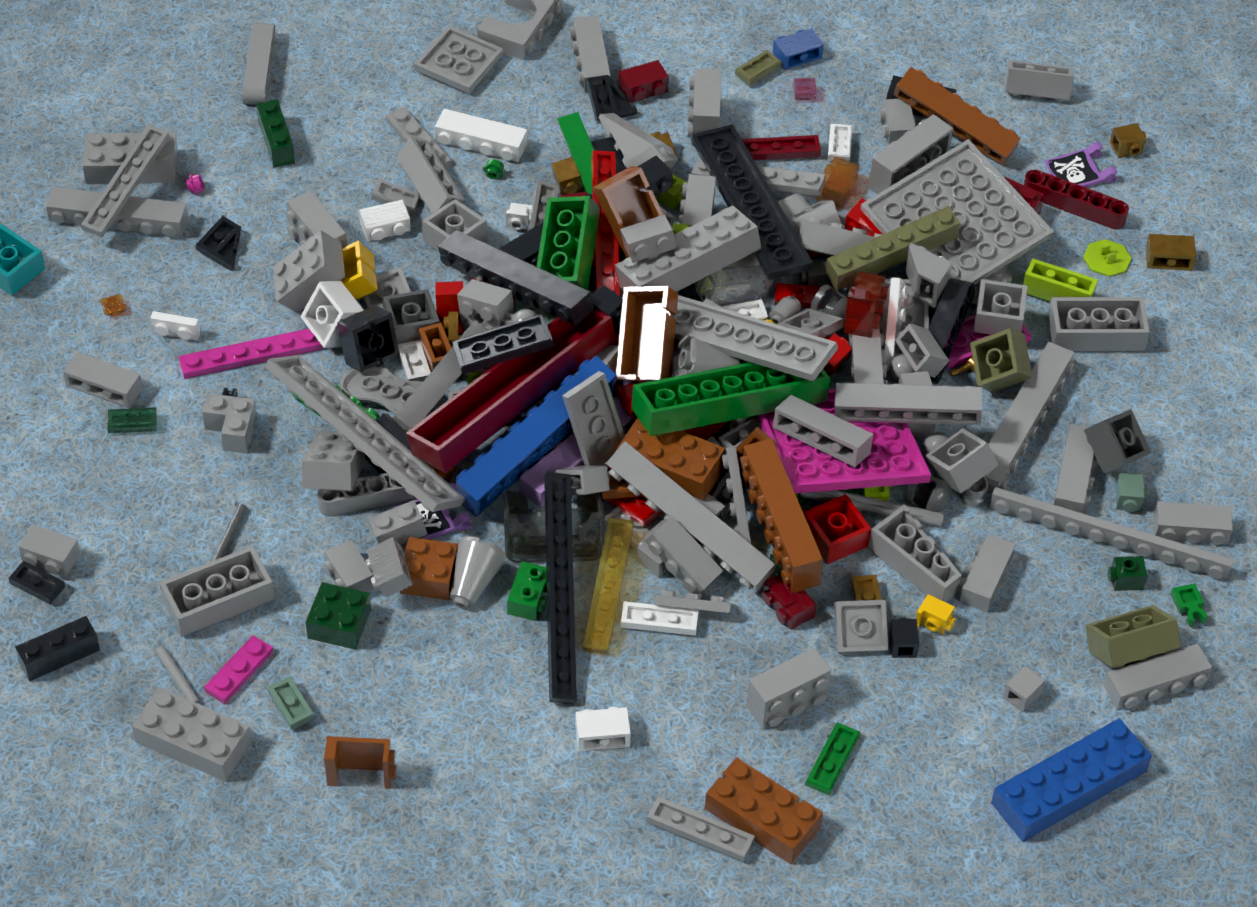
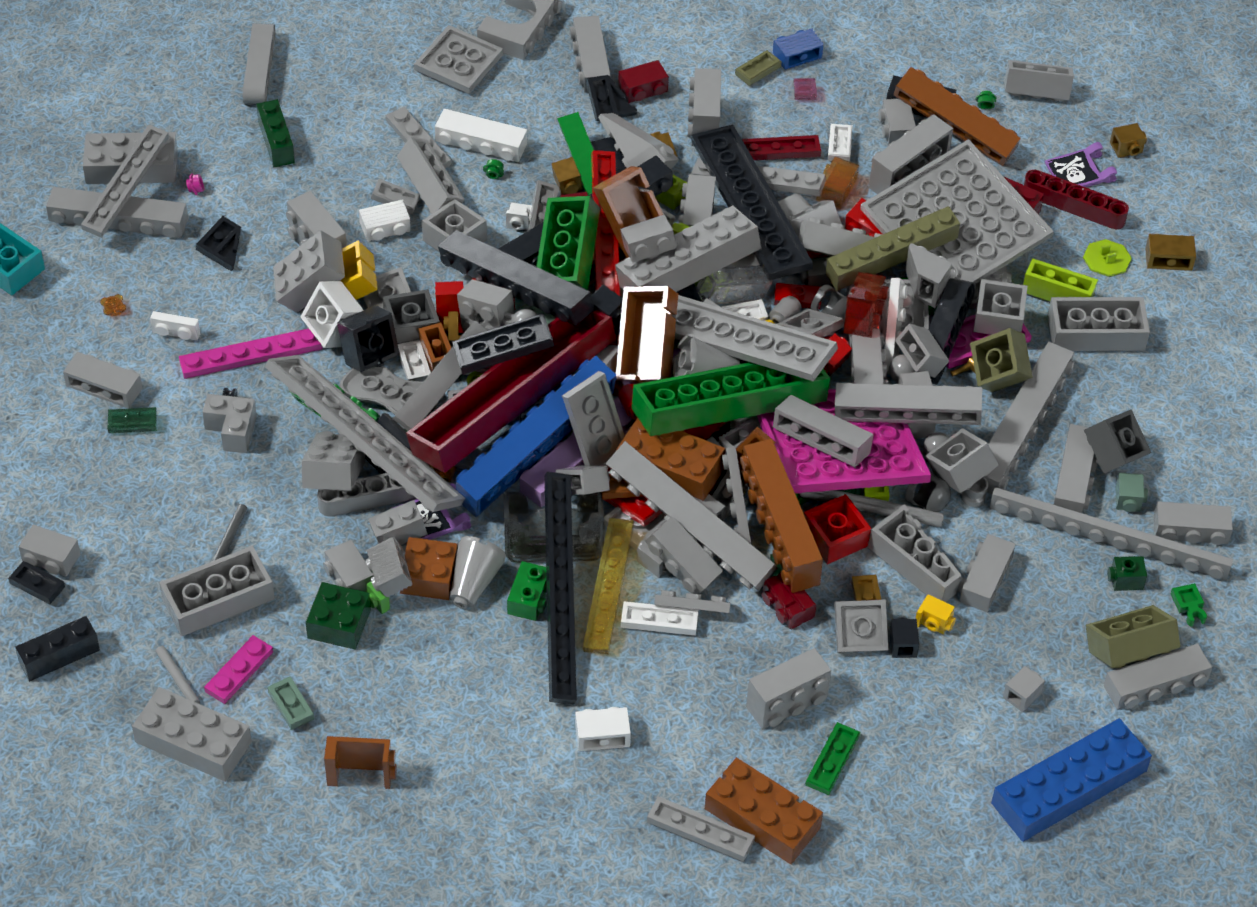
none -> bright green plate [367,582,390,614]
none -> green plate [975,91,997,109]

